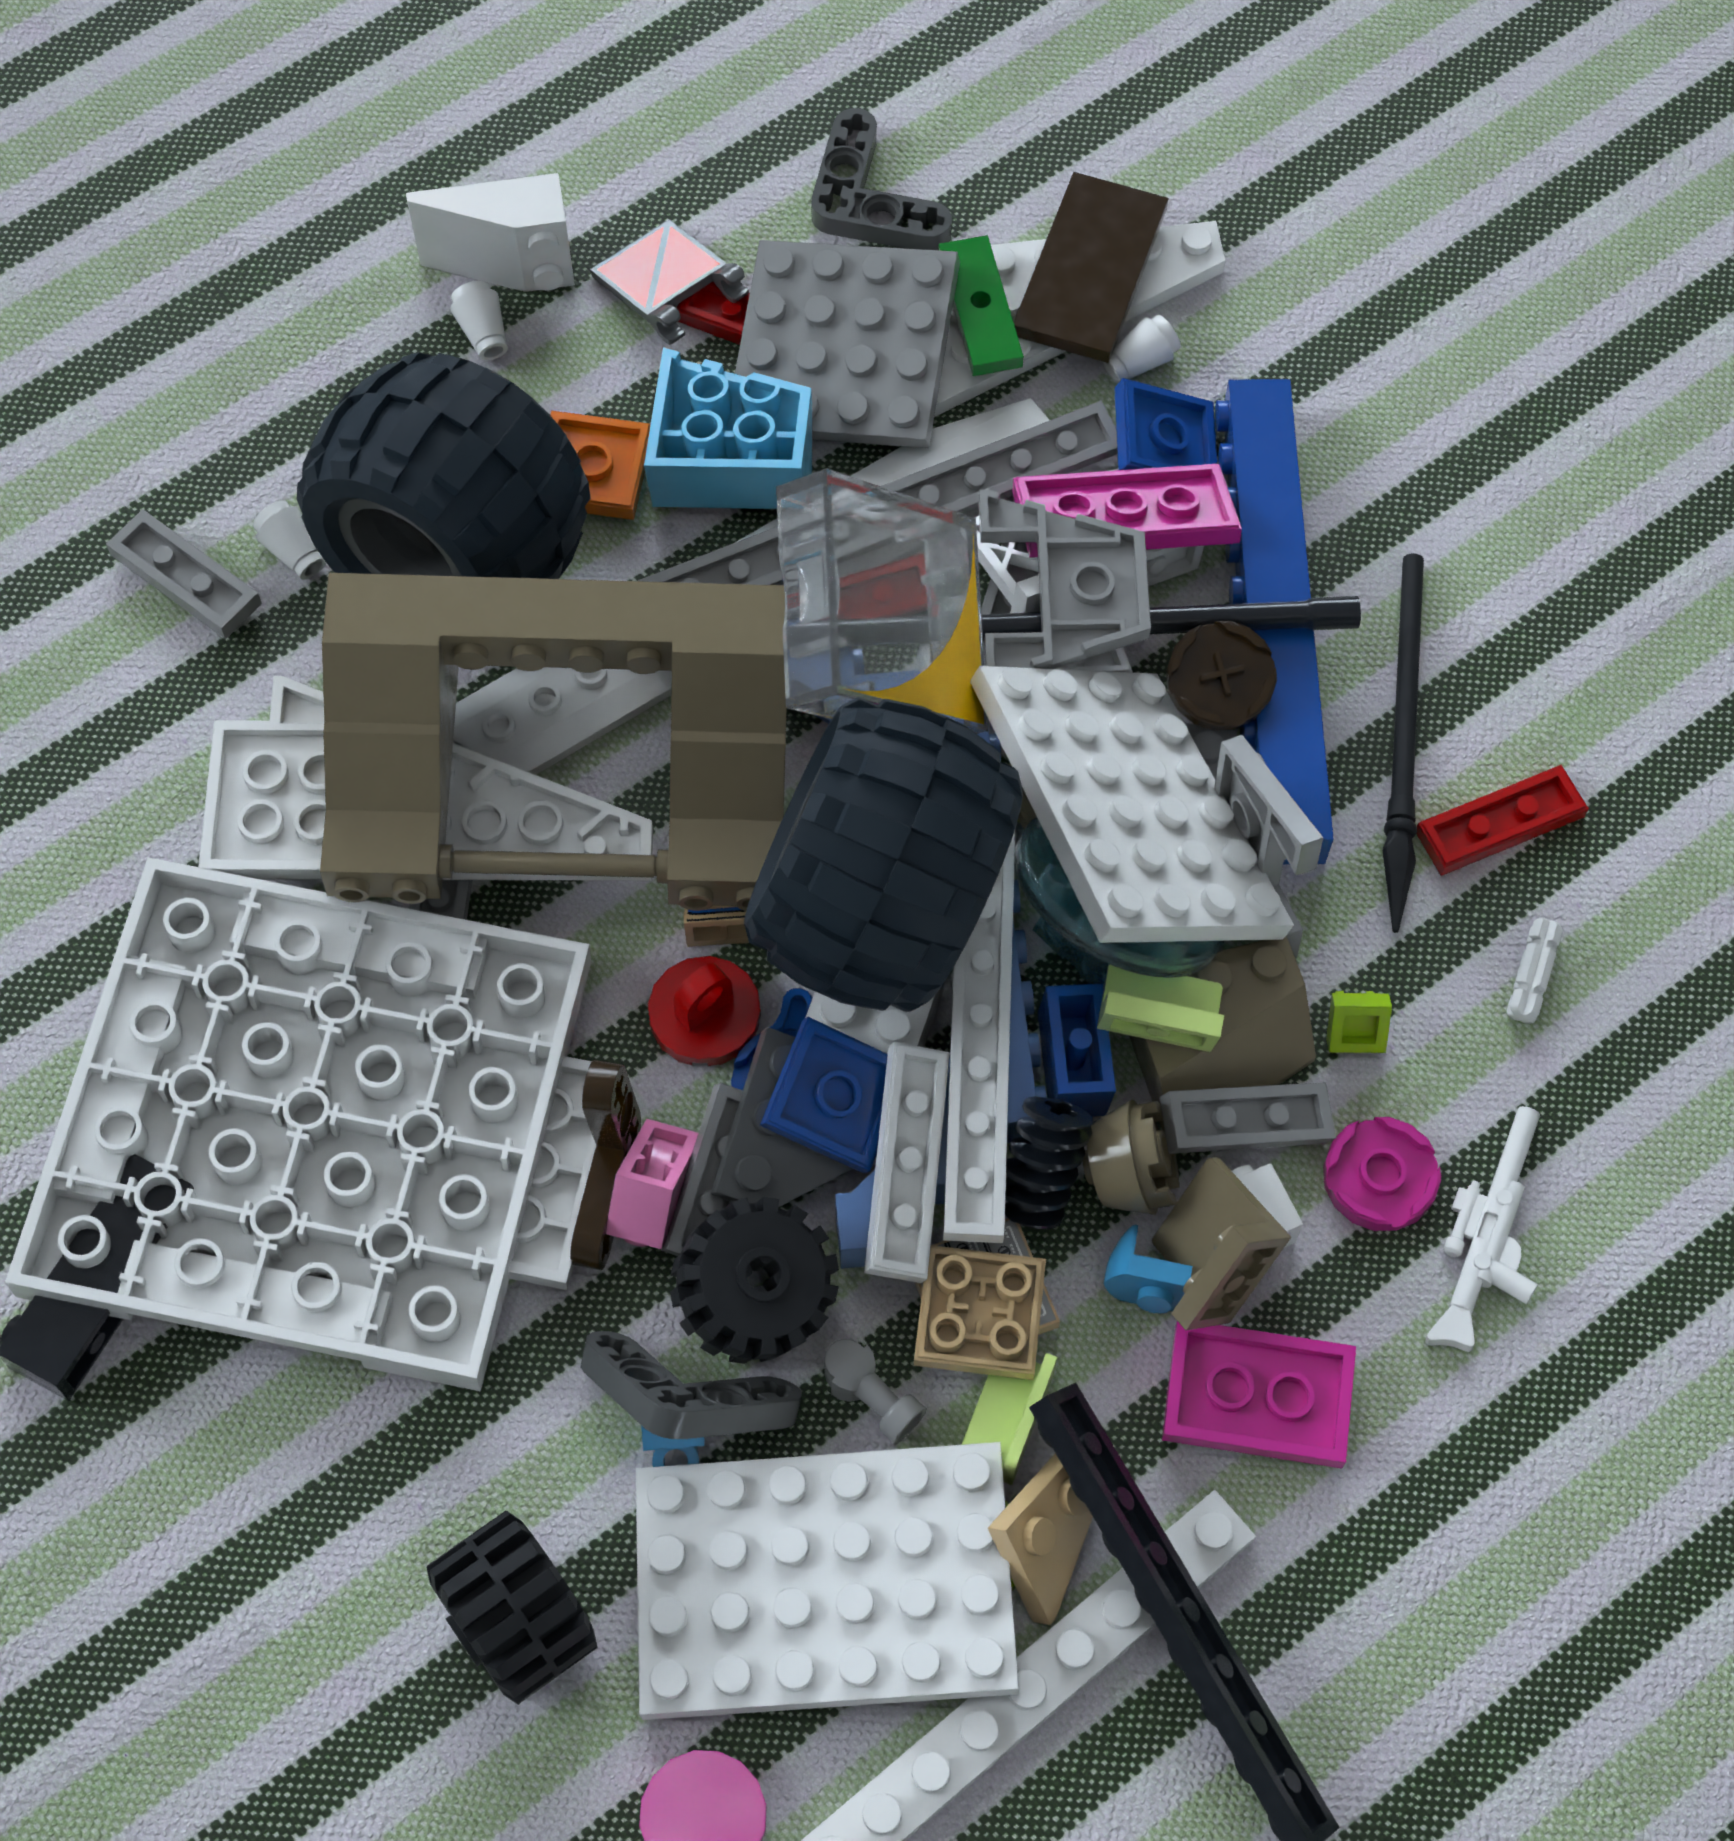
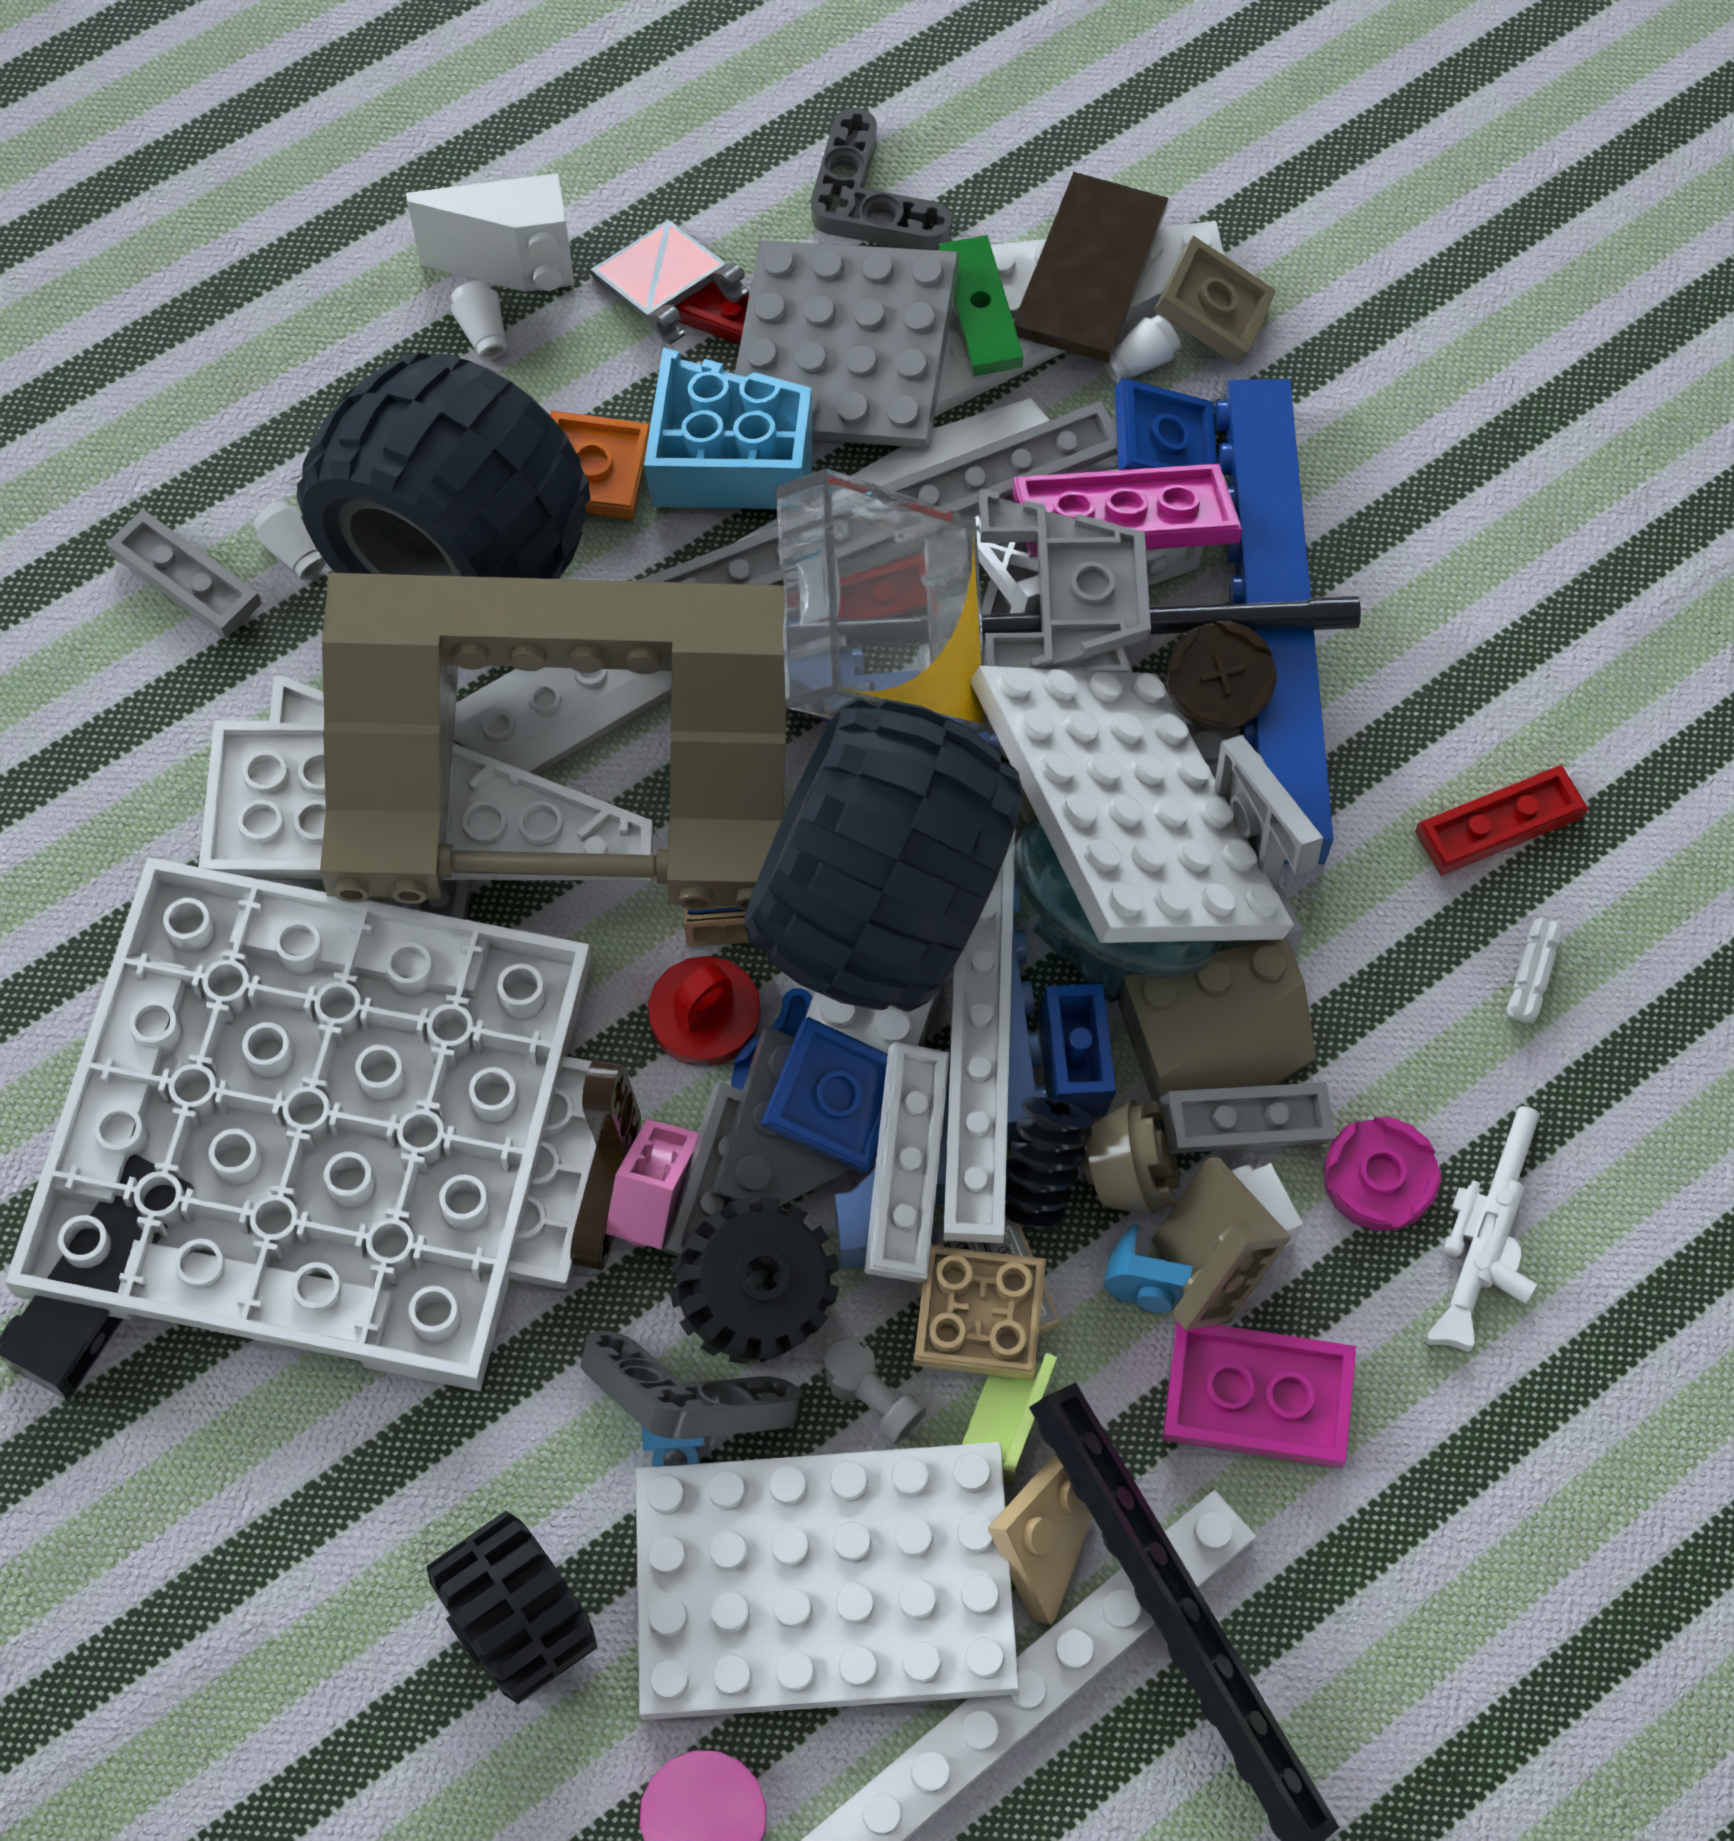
yellowish green panel [1097,961,1224,1052] -> none
lime tile [1326,991,1392,1053] -> none
black piece [1382,553,1424,933] -> none
none -> dark tan plate [1154,235,1276,365]

